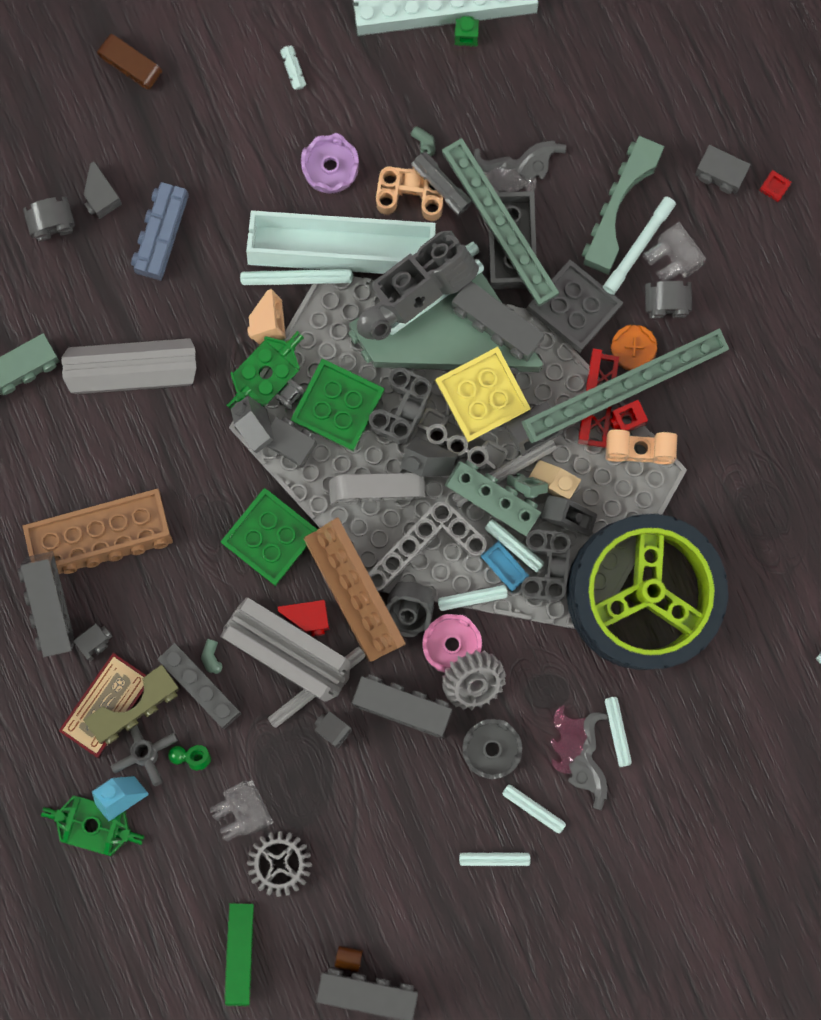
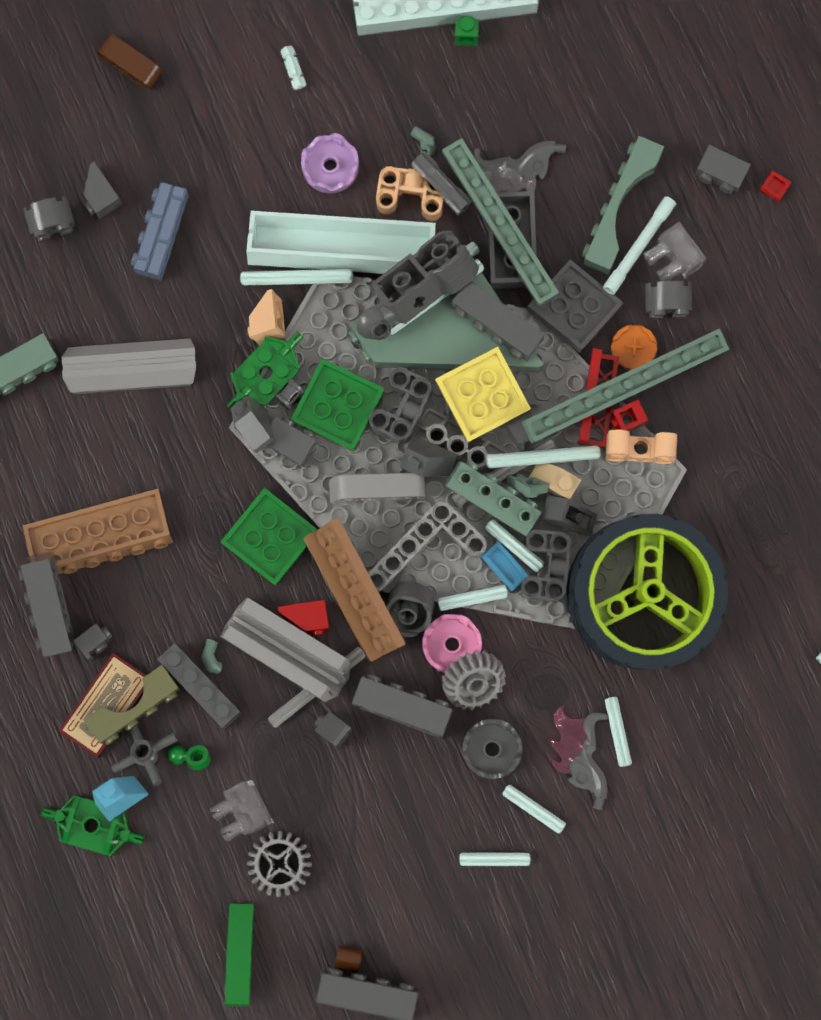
none -> light aqua axle [486,445,600,468]

